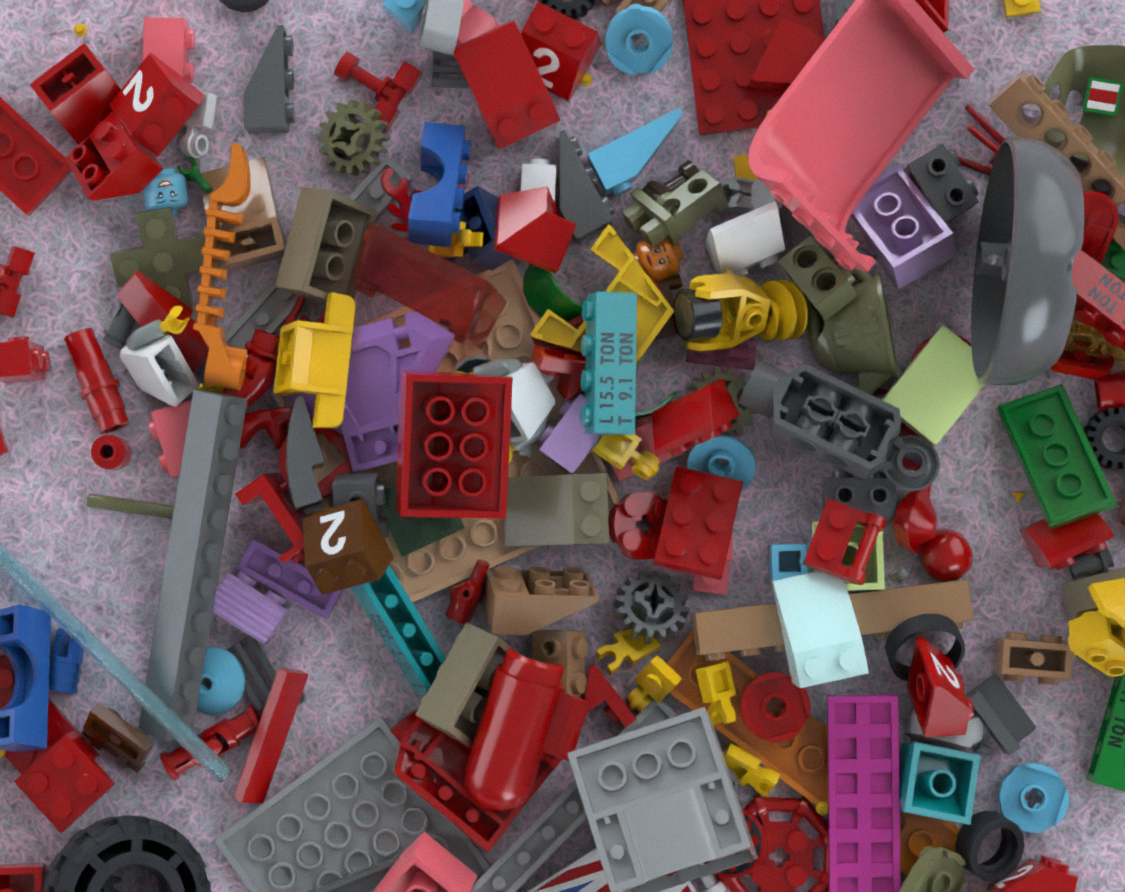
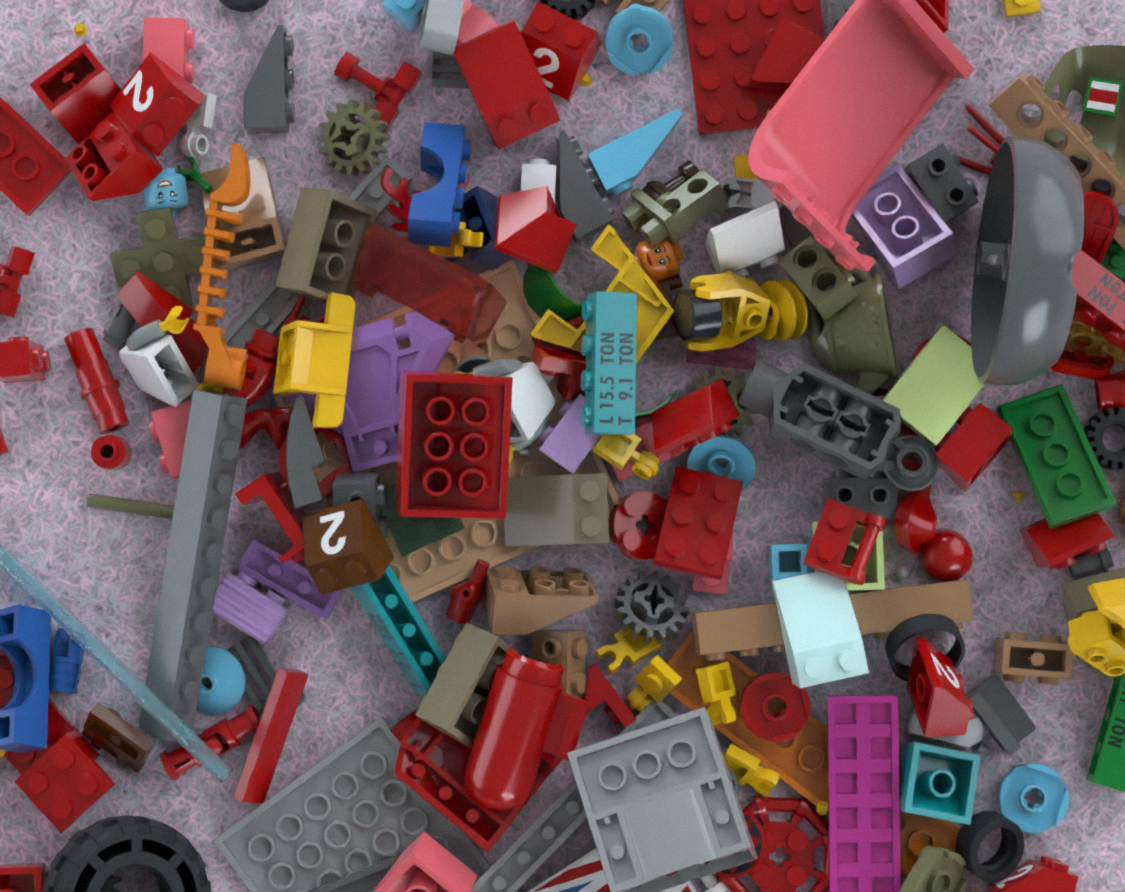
none -> red slope [934,403,1013,492]

